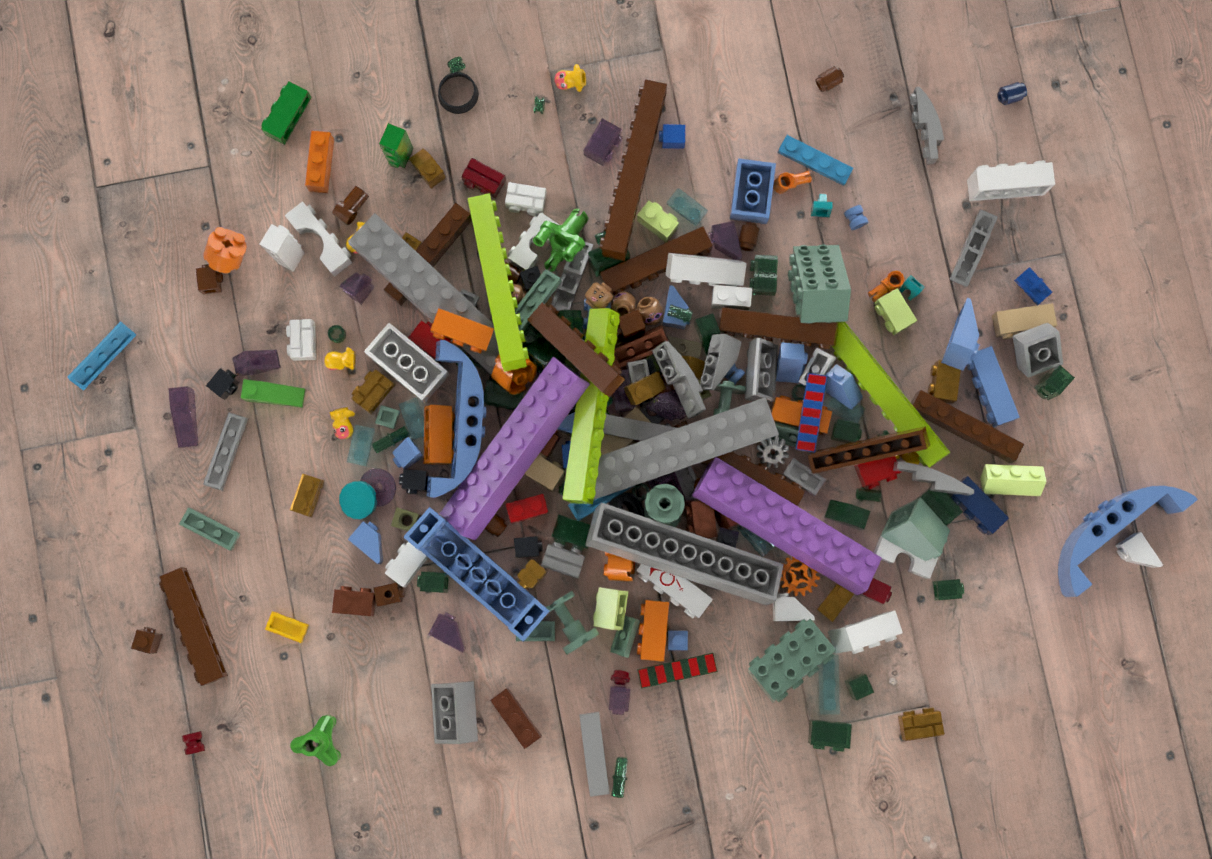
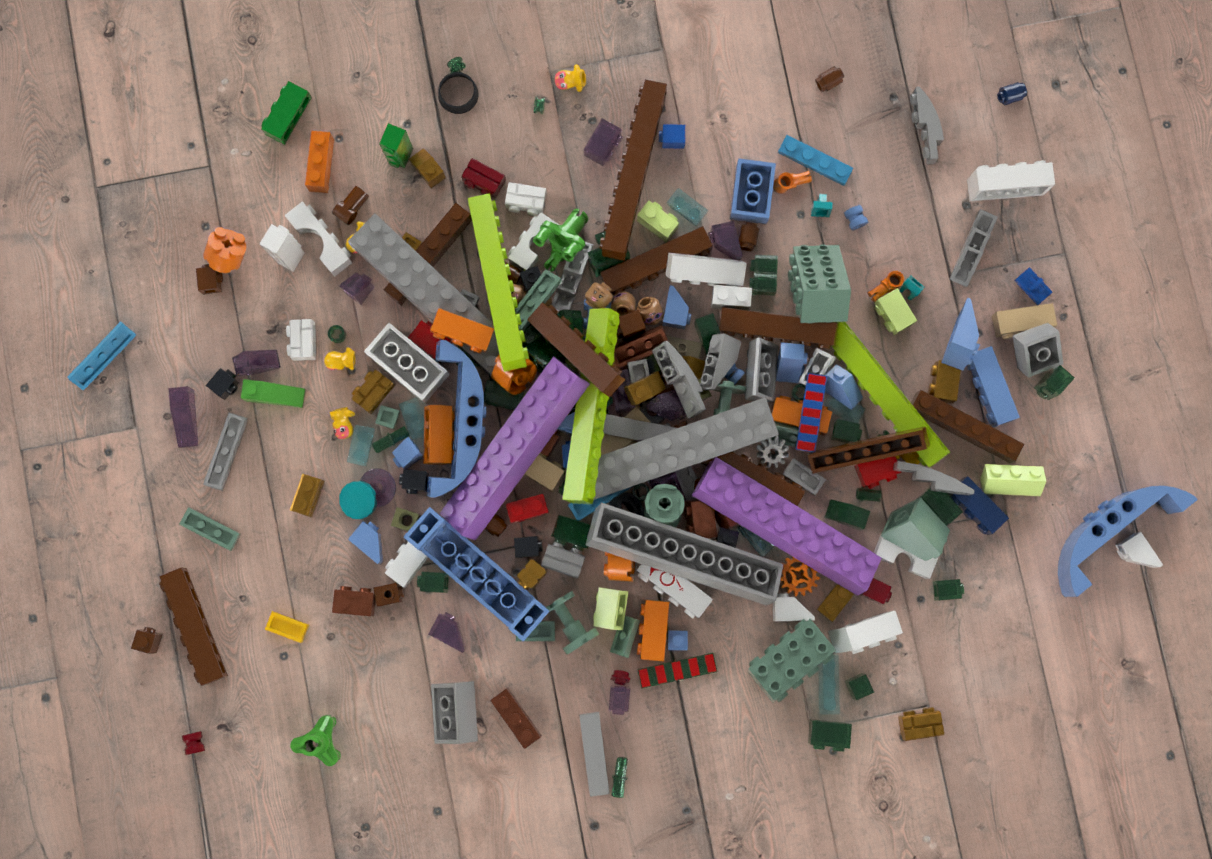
clear green pin [667,304,693,323] -> none

